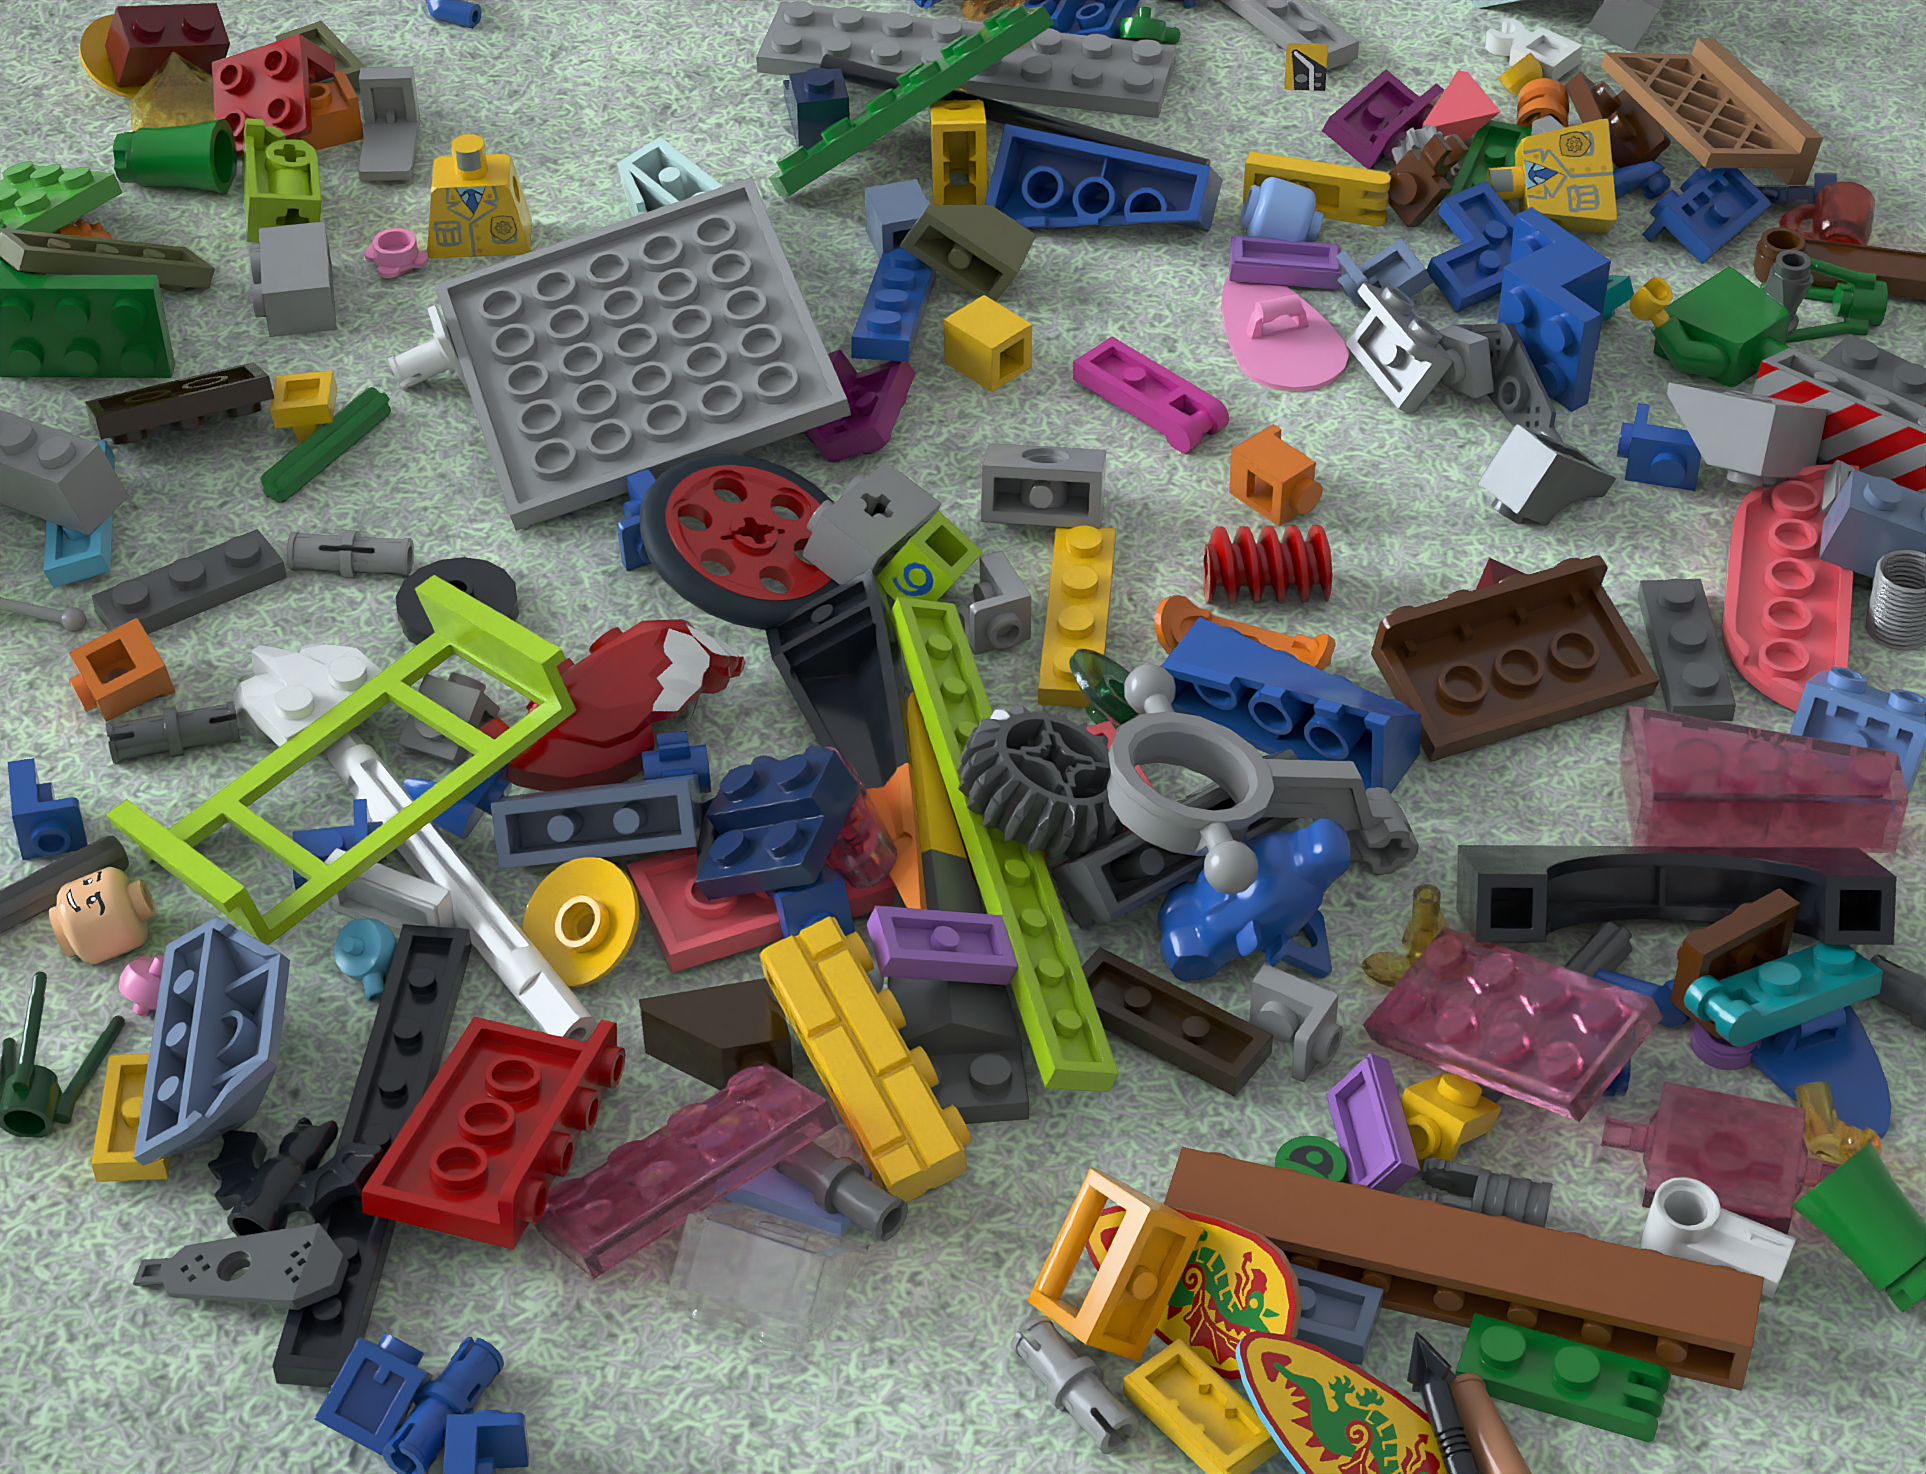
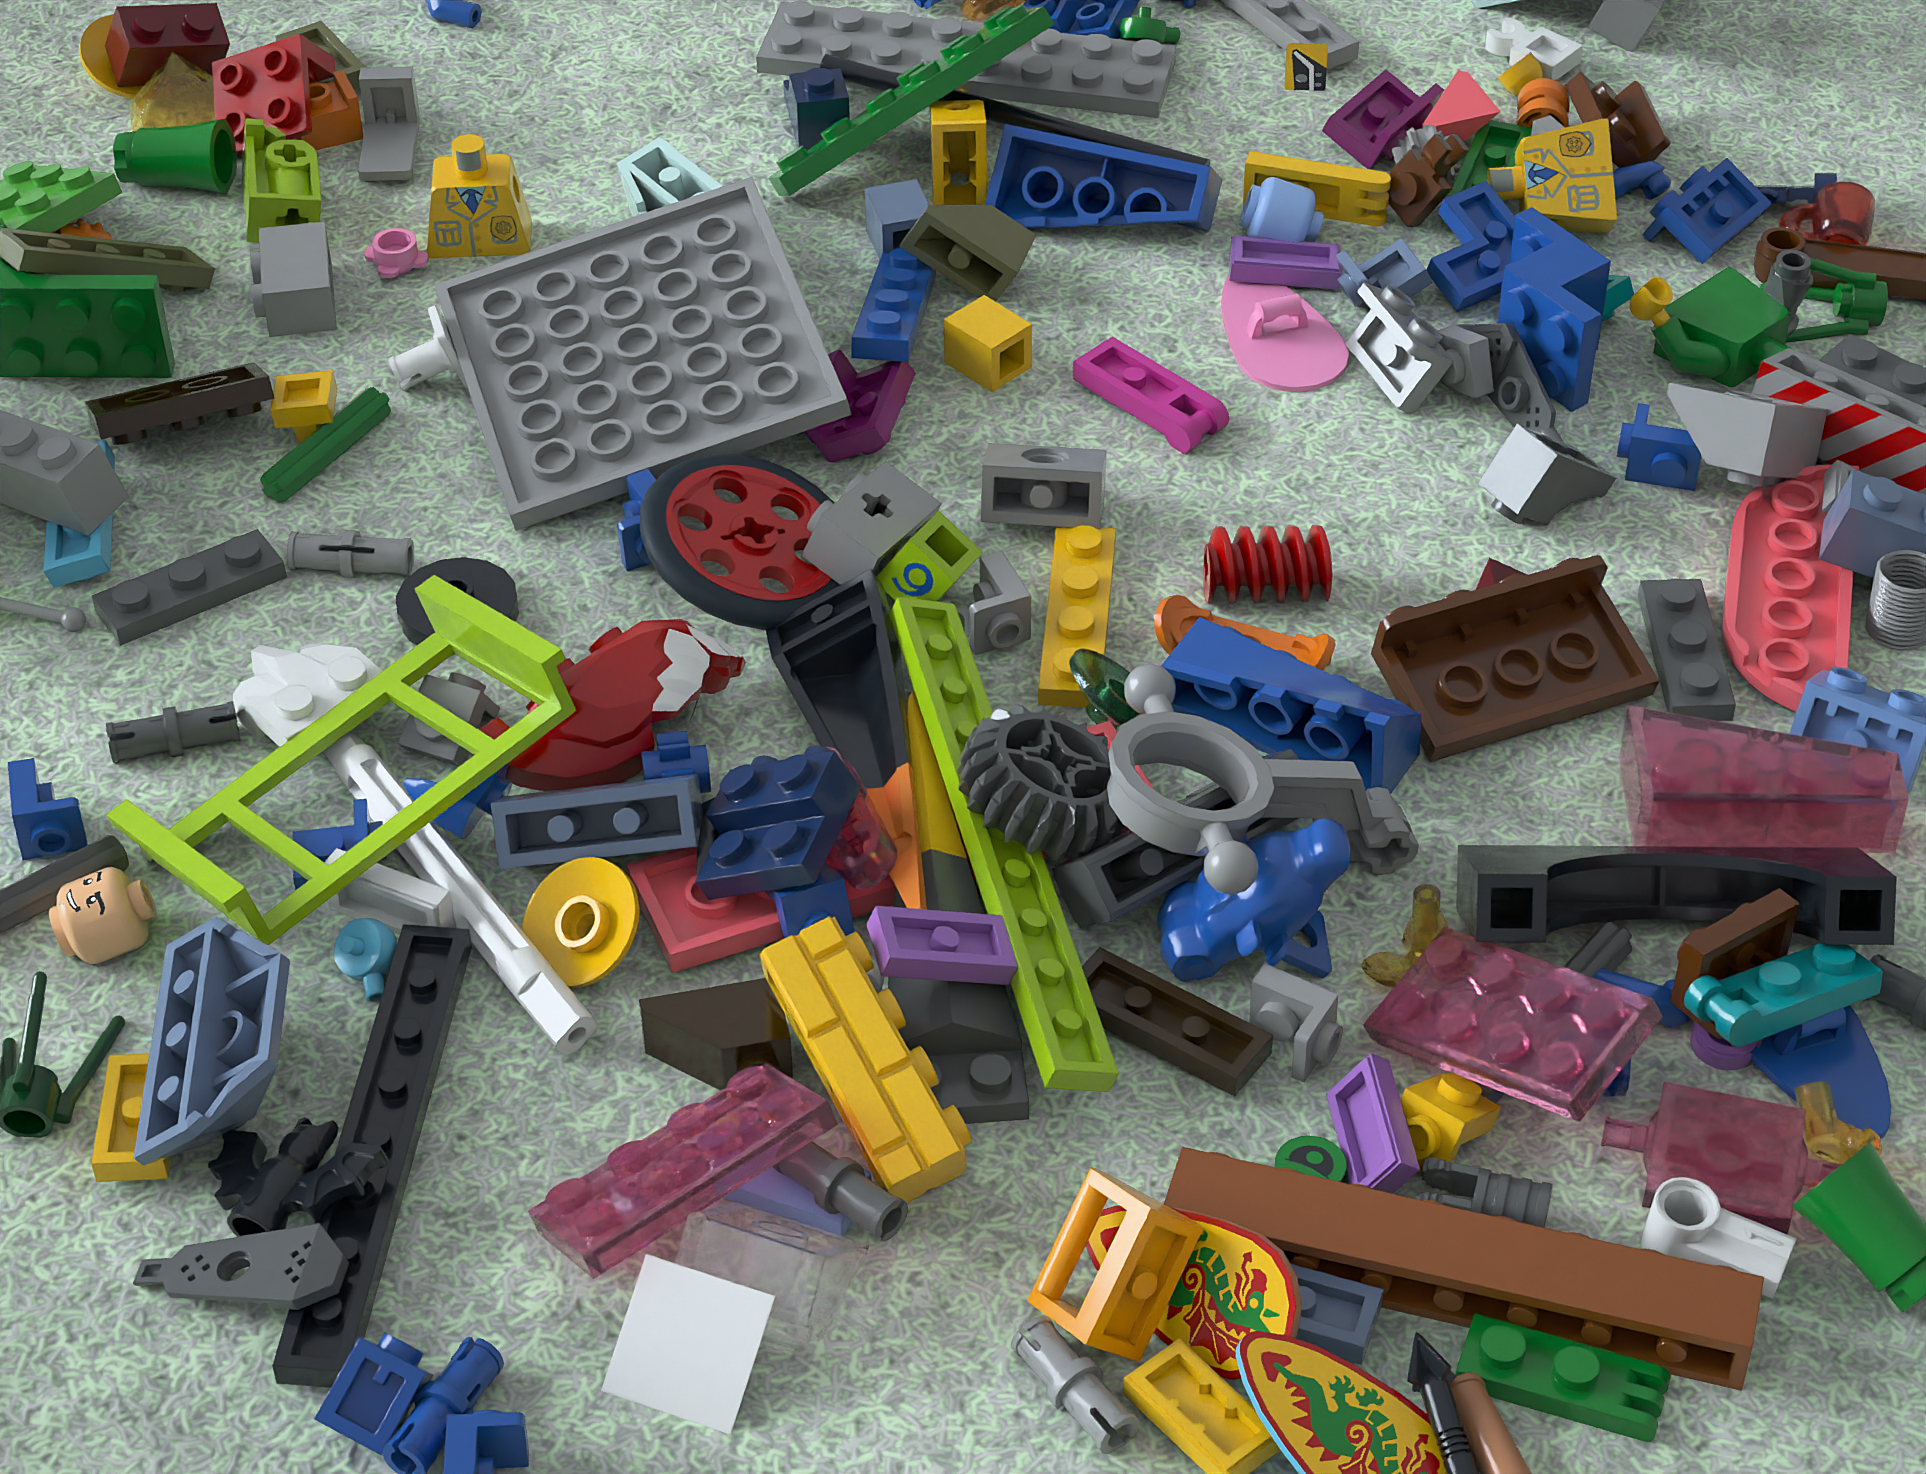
orange brick [68,618,176,721] -> none
bright pink piece [119,955,164,1017] -> none
red bracket [362,1016,626,1250] -> none
orange brick [1229,424,1323,527] -> none
medium nougat fence [1600,38,1823,185] -> none
none -> white sticker [601,1254,775,1435]

